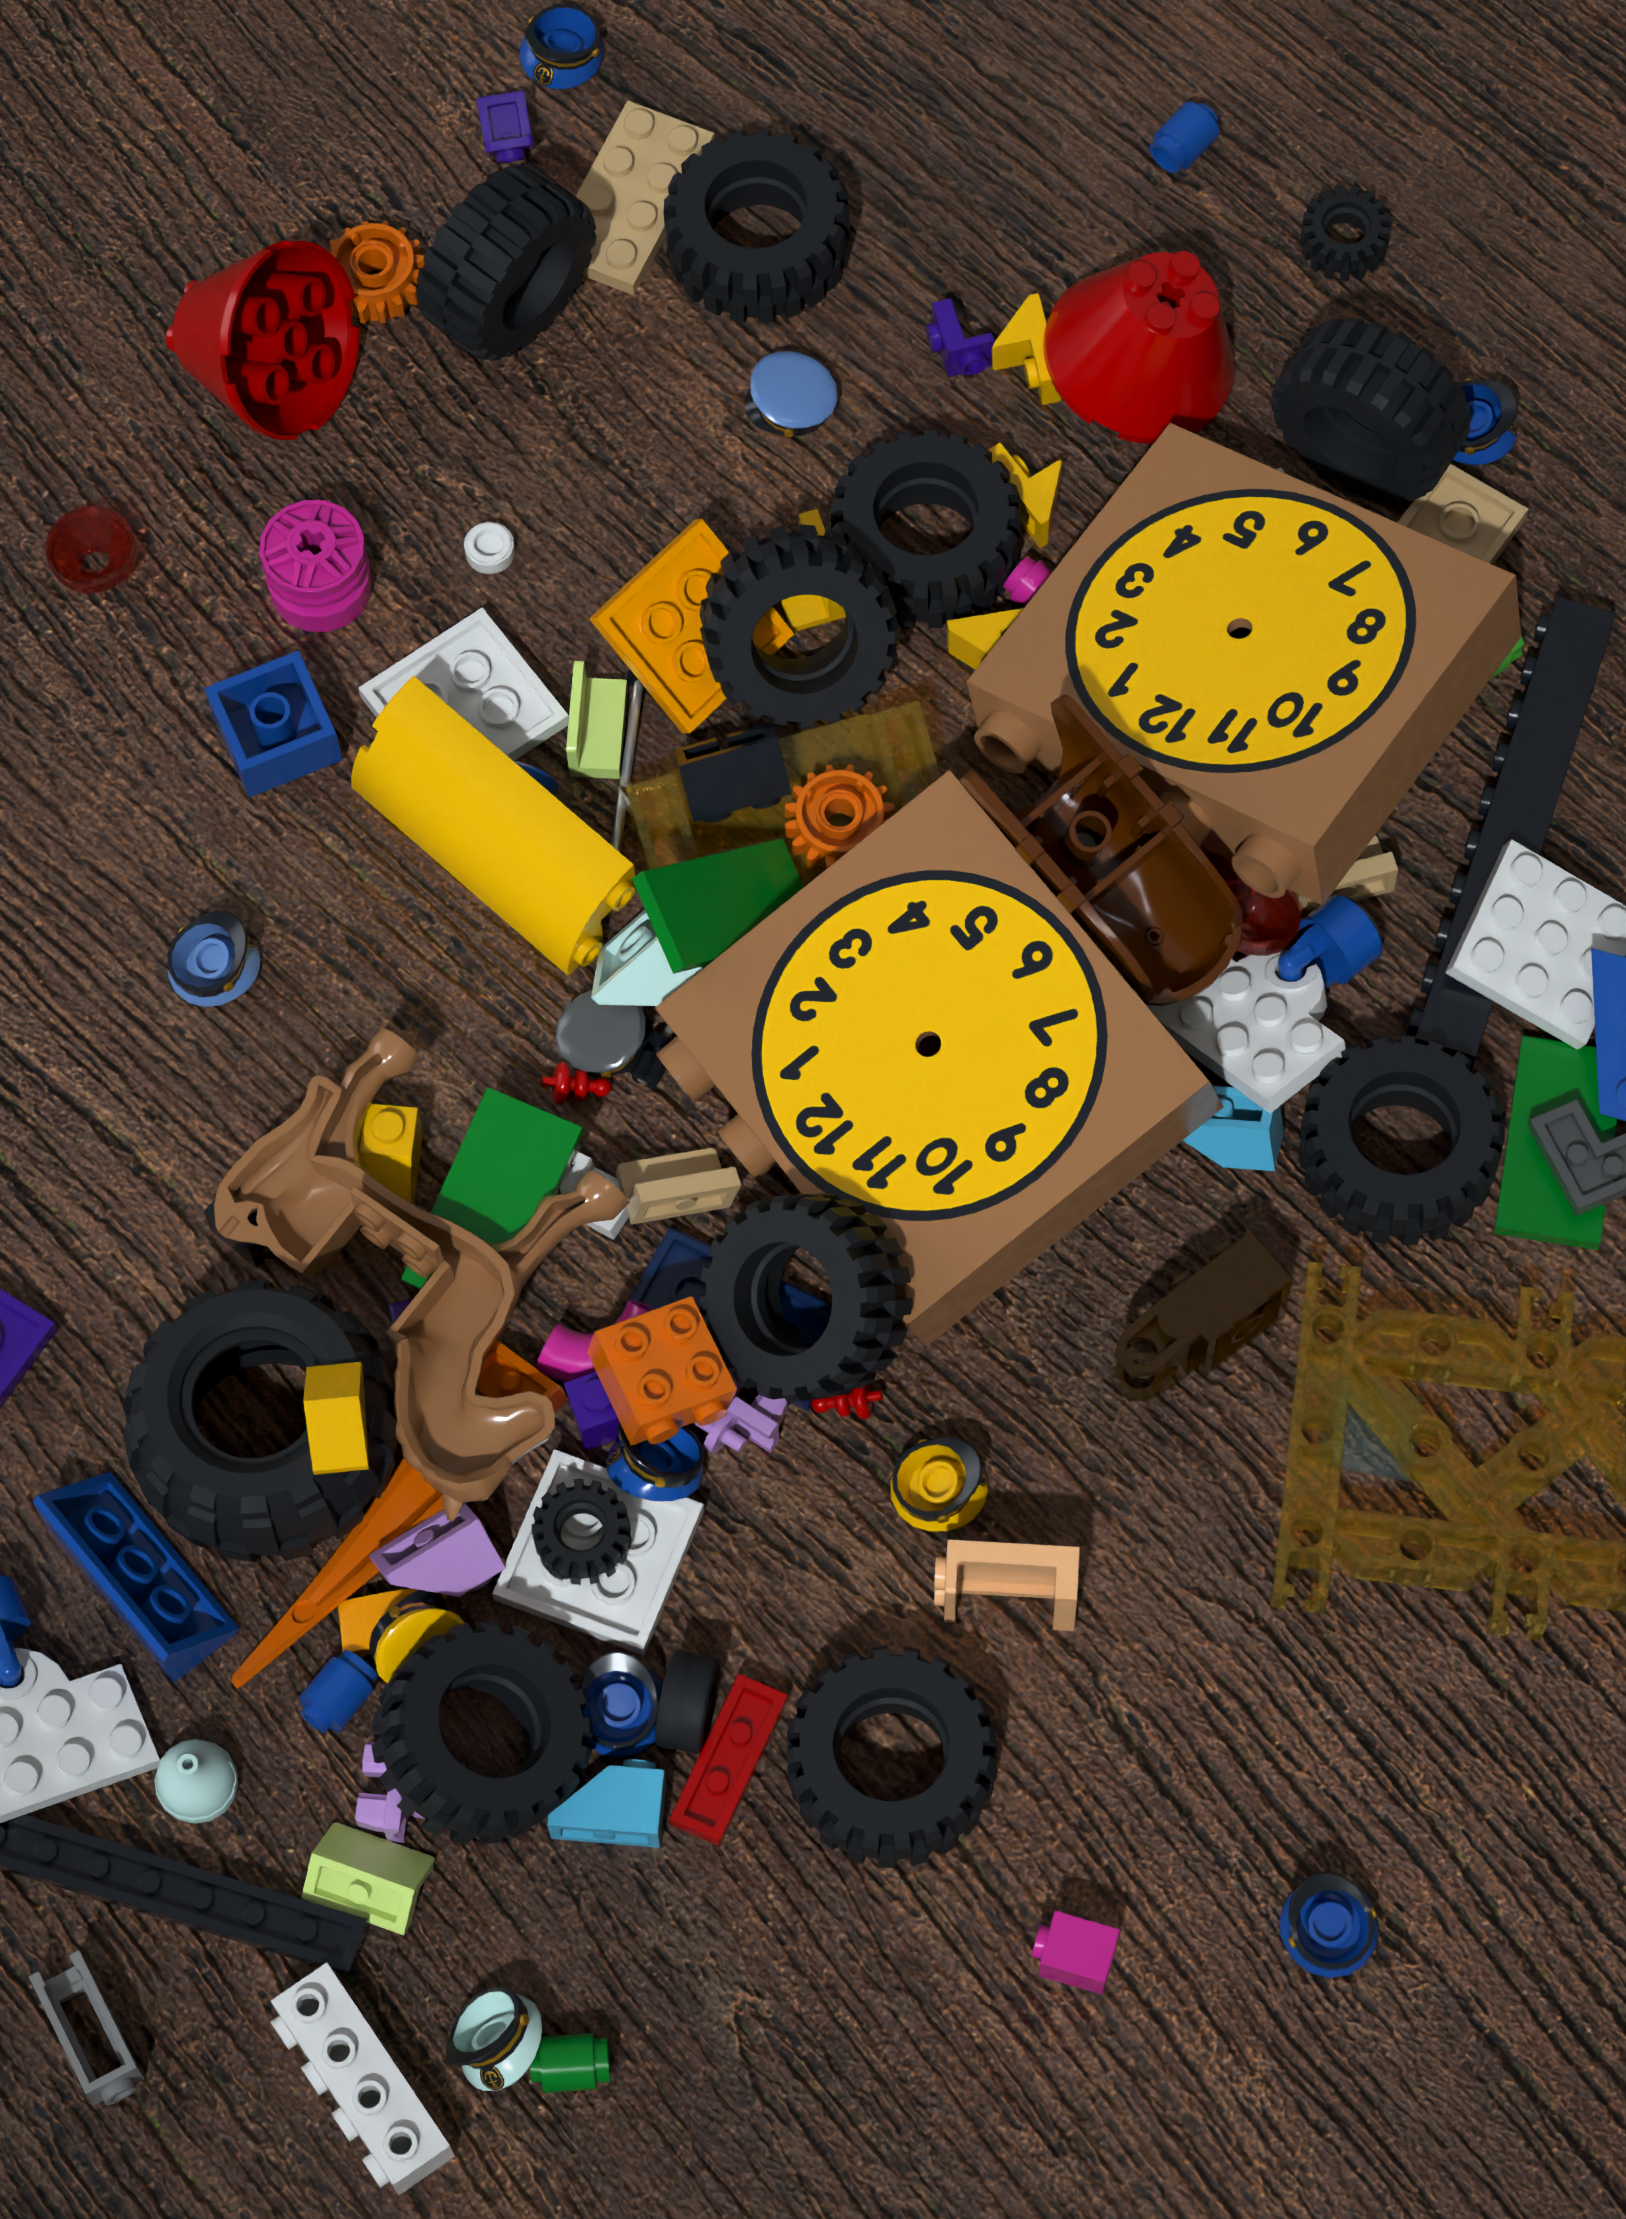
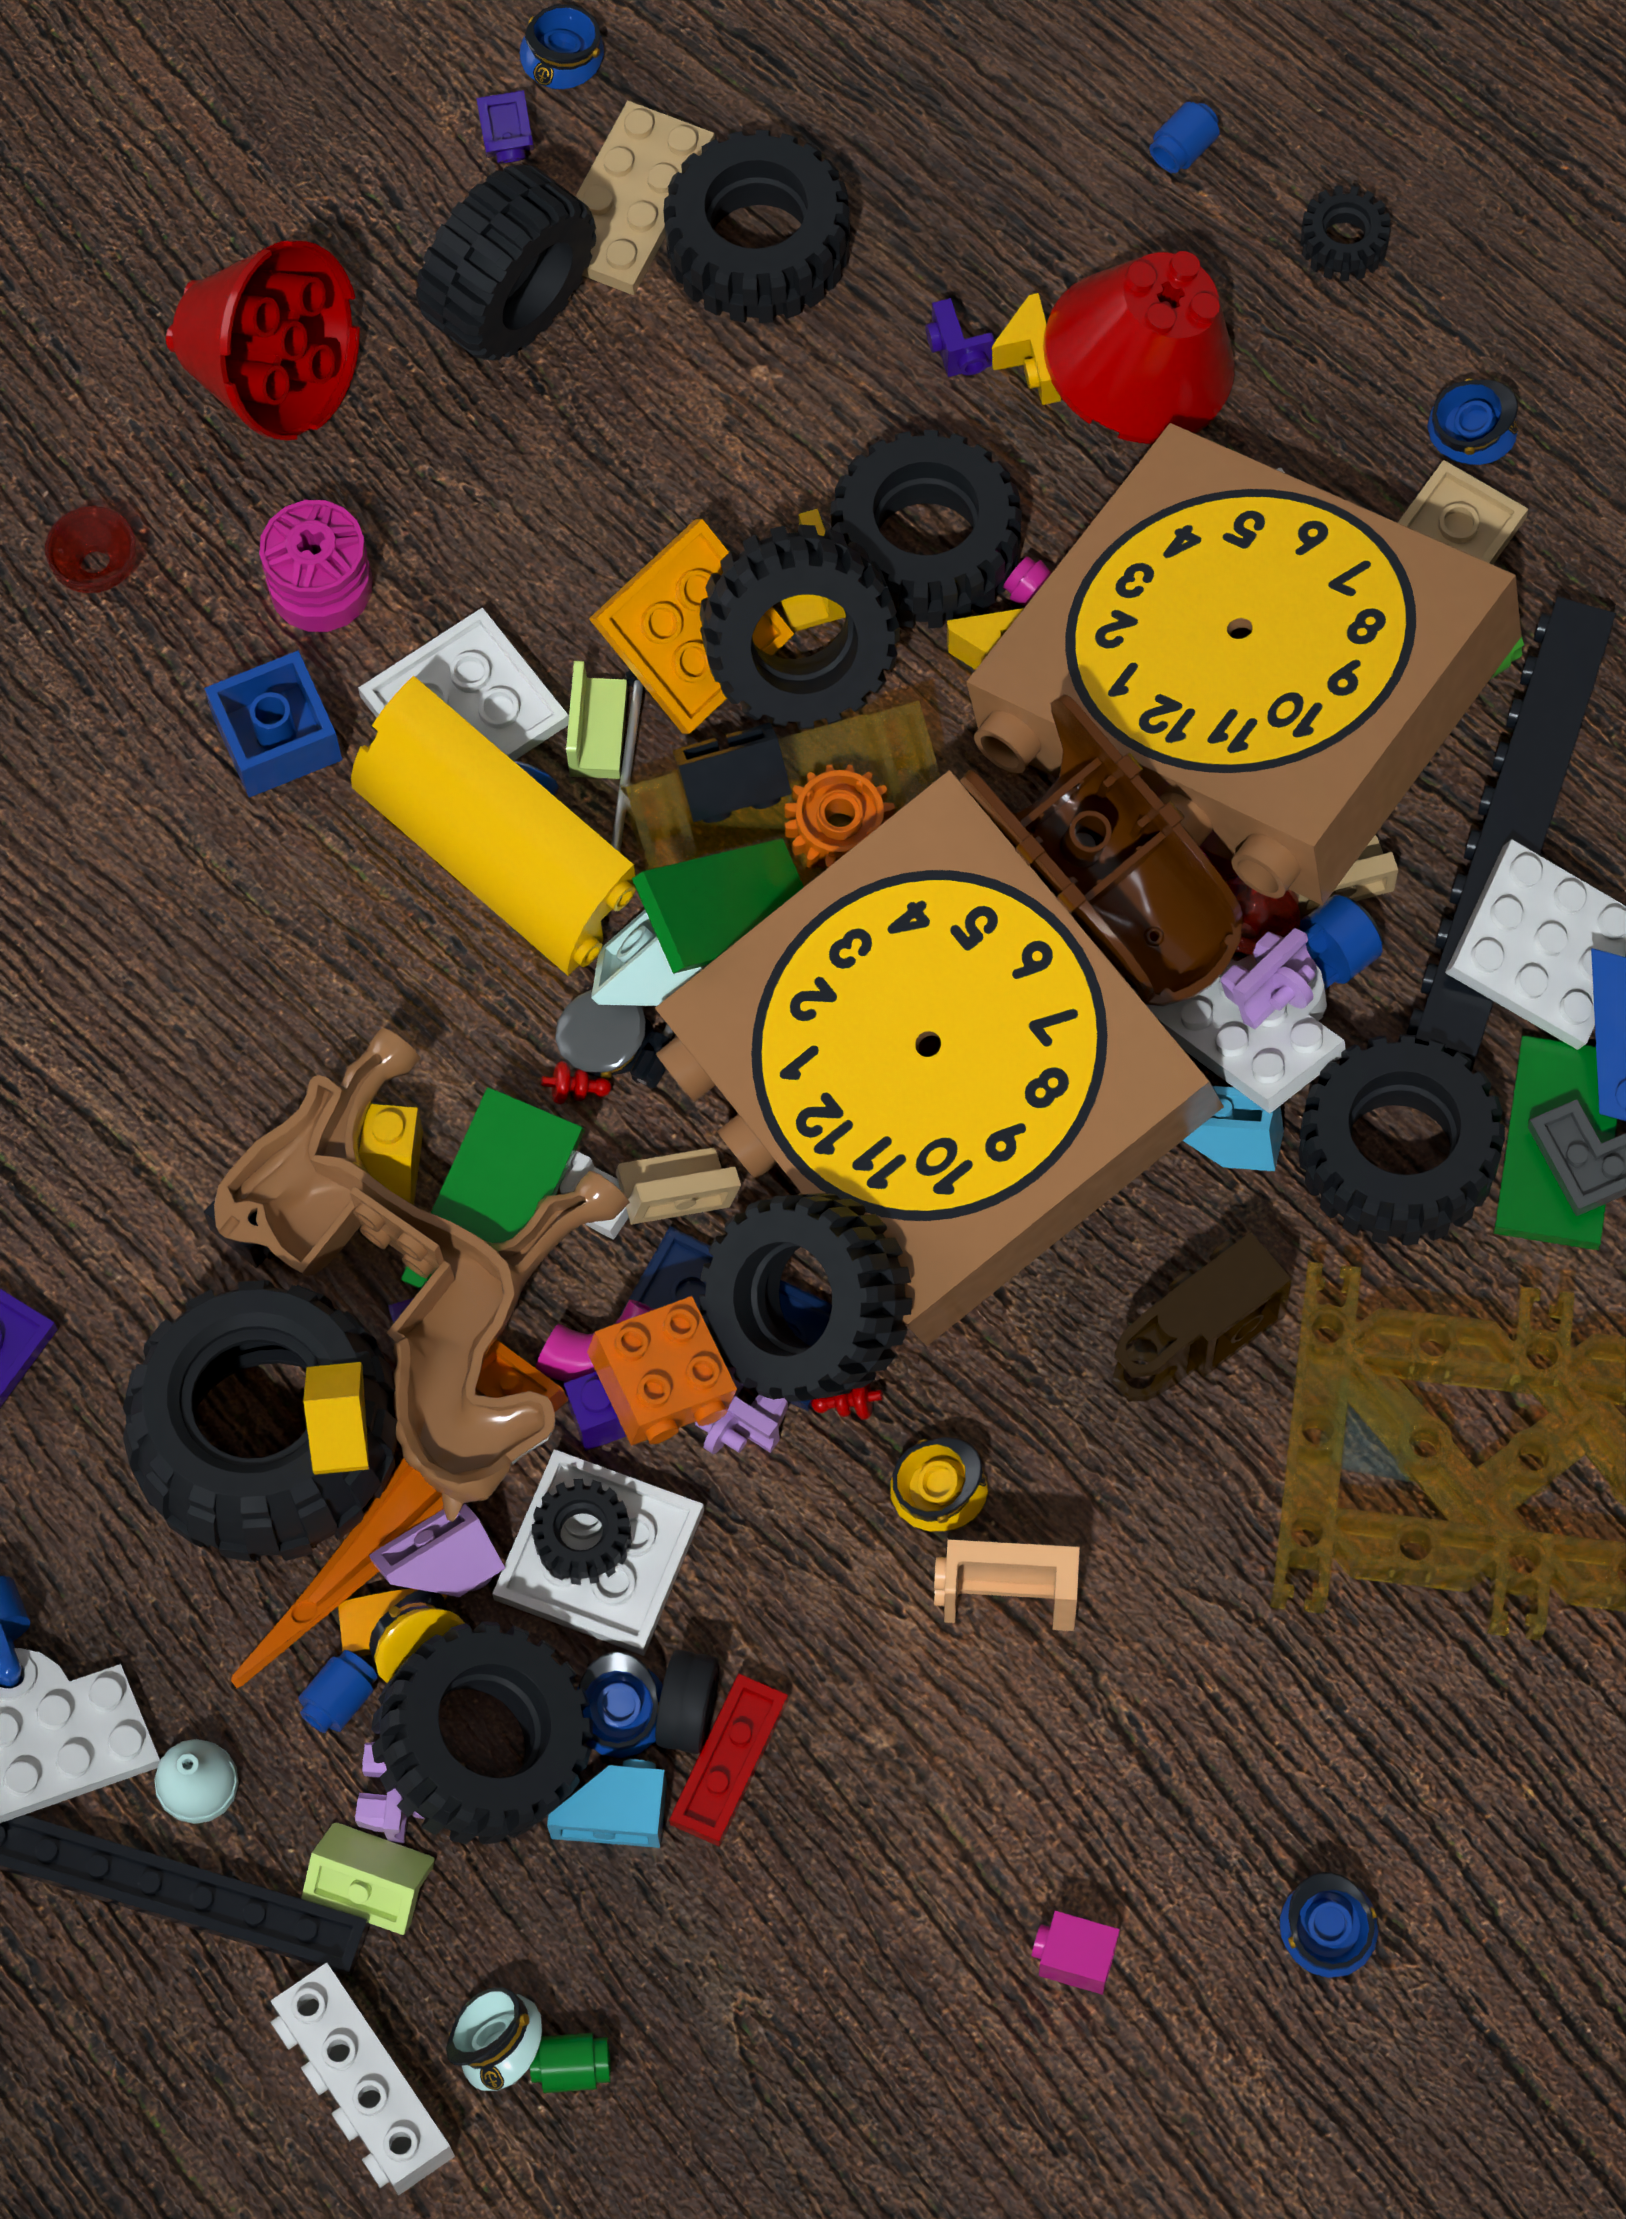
light grey window [29,1950,145,2106] -> none
blue slope [33,1472,240,1683] -> none
medium blue piece [167,911,261,1007] -> none
orange gear [329,221,425,324] -> none
white tile [464,522,515,574] -> none
blue piece [606,1421,704,1502] -> none
medium blue piece [744,351,838,437] -> none
black tyre [786,1645,997,1868] -> none
yellow slope [988,443,1062,548] -> none
black tyre [1271,318,1471,503] -> none
none -> lavender hips [1221,928,1317,1029]

